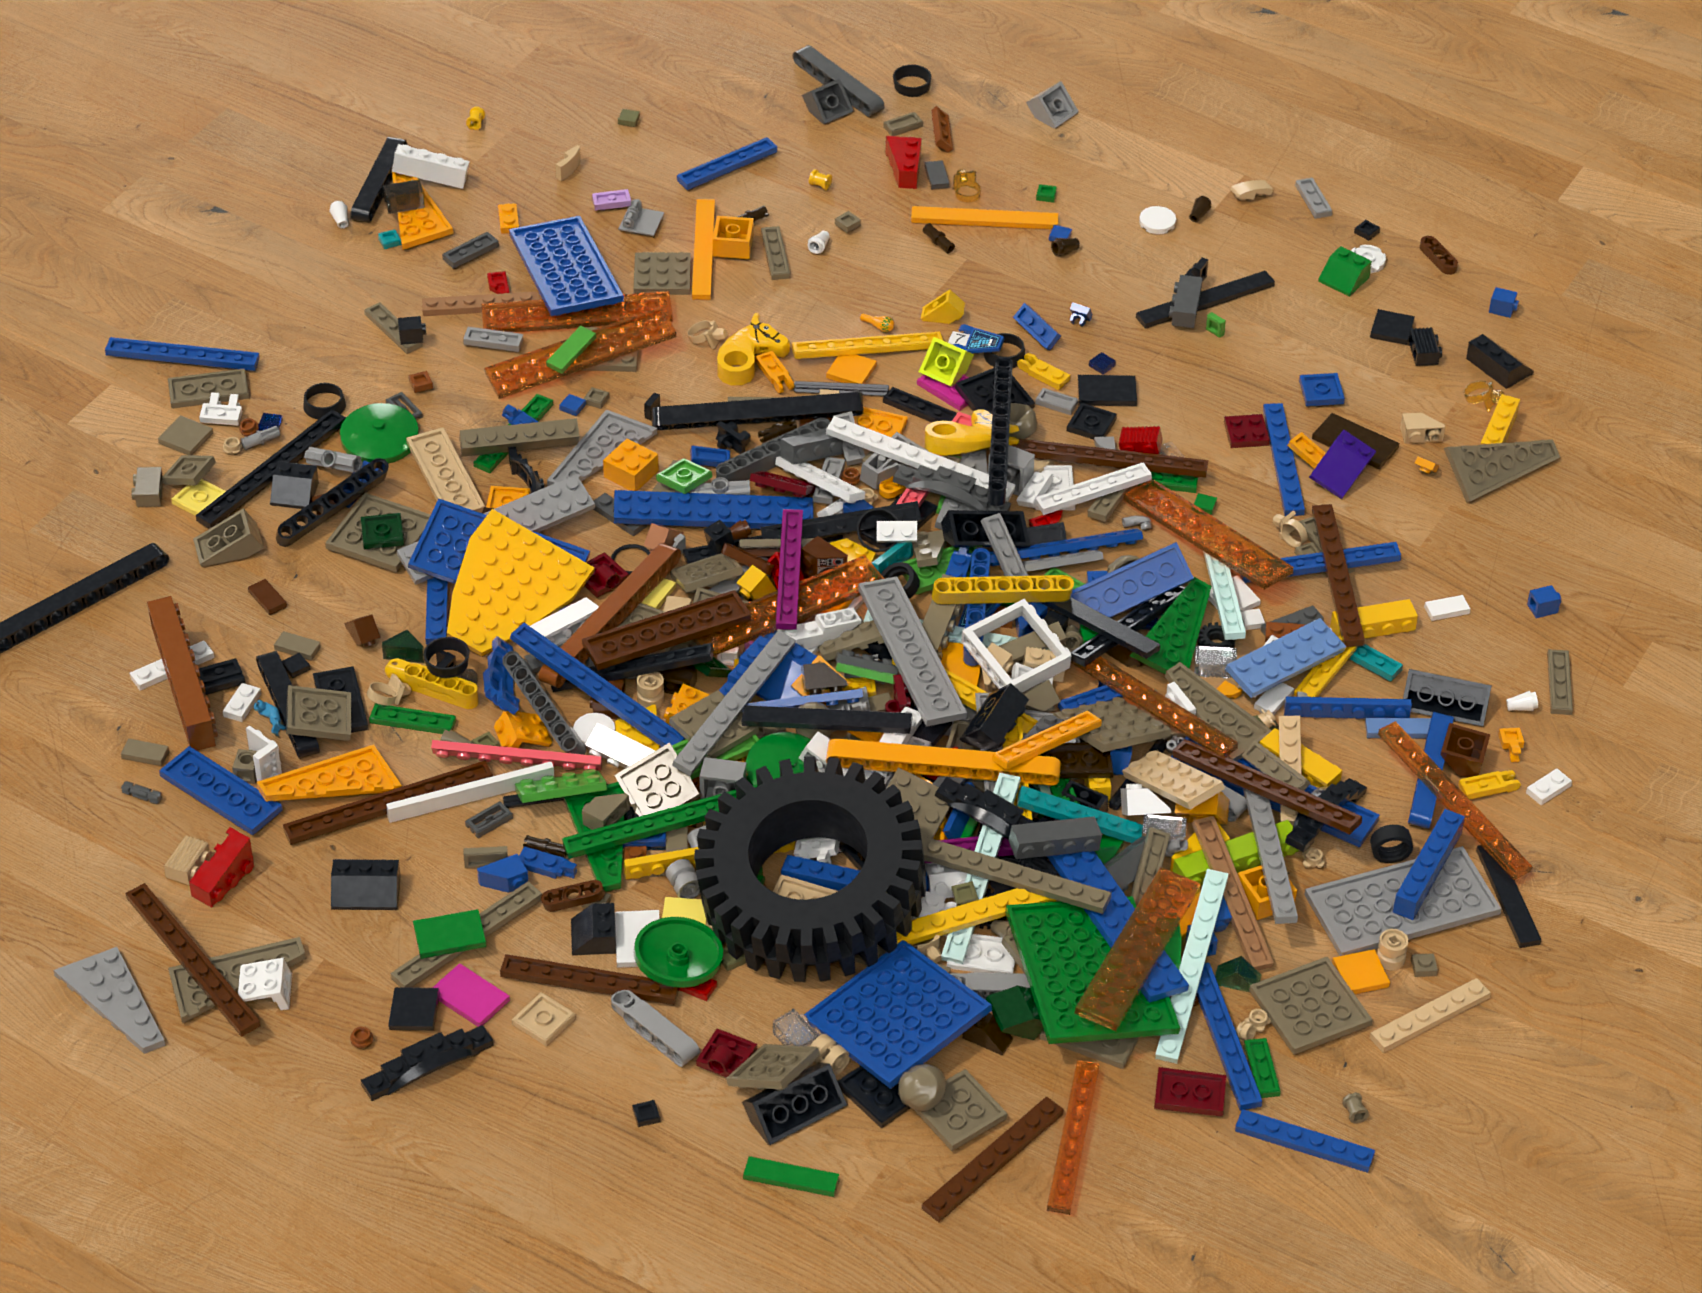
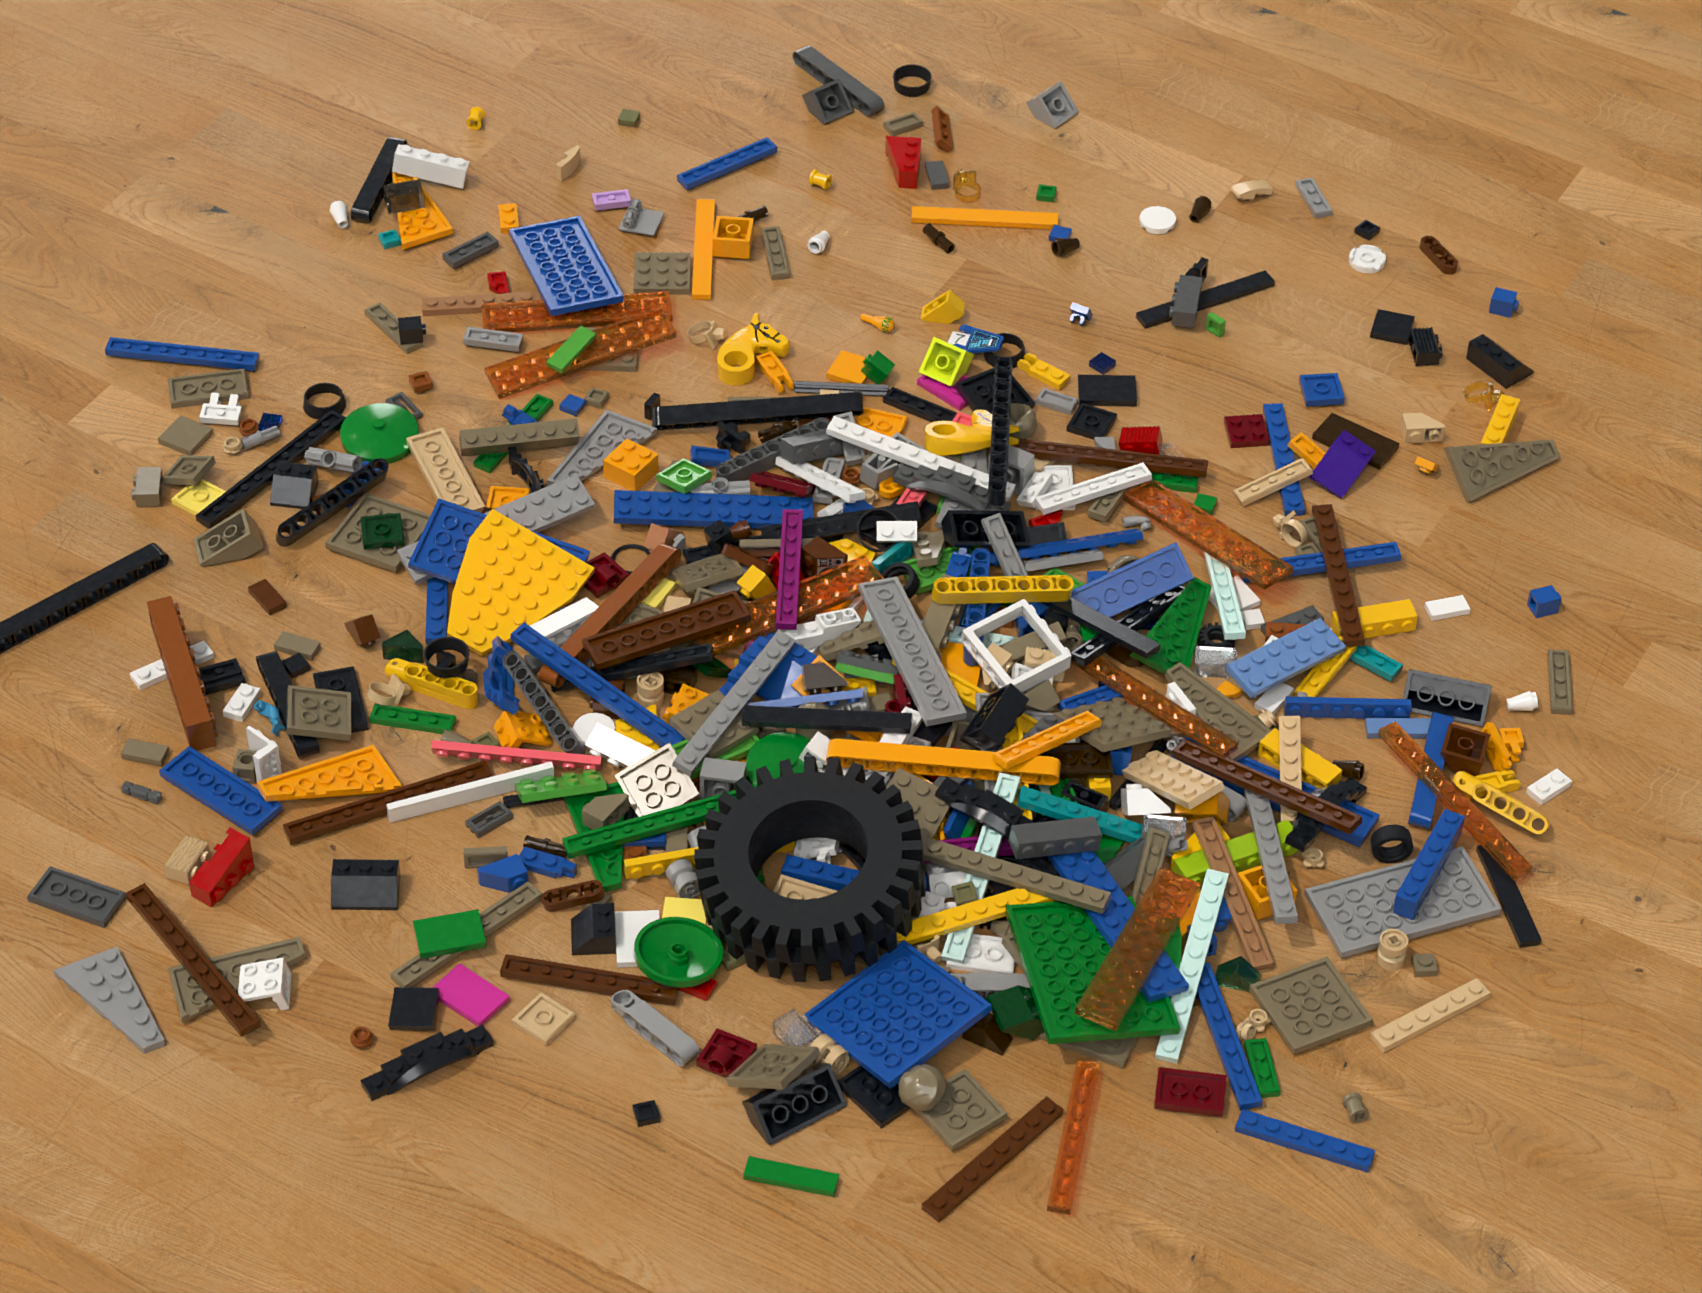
dark grey plate [593,493,647,537] -> none
white tile [717,645,739,666] -> none
yellow tile [791,332,944,359] -> none
dark tan plate [835,211,861,233] -> none
blue plate [1013,303,1061,351] -> none
dark tan tile [1241,741,1311,791] -> none
green slope [1318,246,1372,297] -> none
light orange tile [1332,949,1390,994] -> none
none -> dark grey tile [27,866,126,928]
none -> green brick [860,350,895,384]
none -> tan tile [1233,458,1313,507]
none -> dark brown cone [1332,760,1364,780]
none -> yellow piece [1453,771,1550,834]
none -> light orange hinge [1481,722,1512,772]

